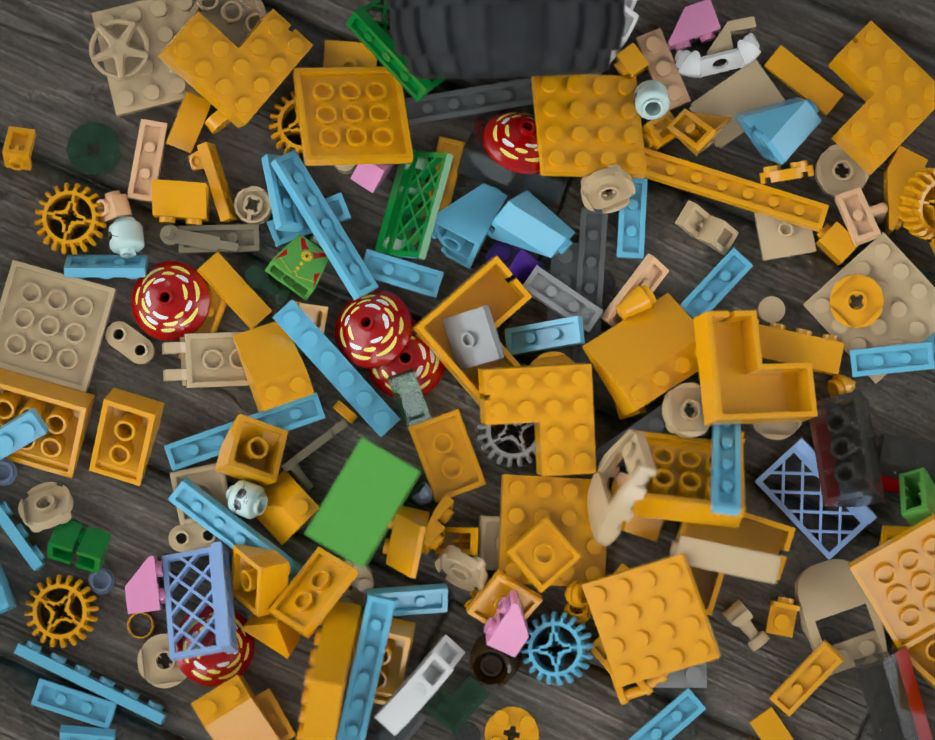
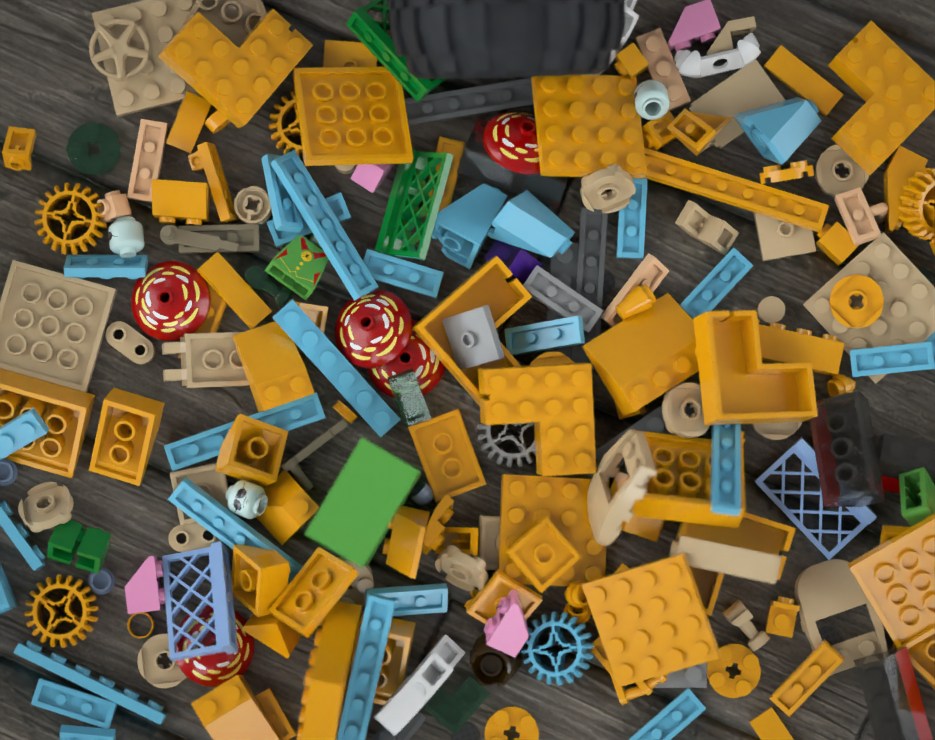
none -> light orange plate [707,643,761,698]

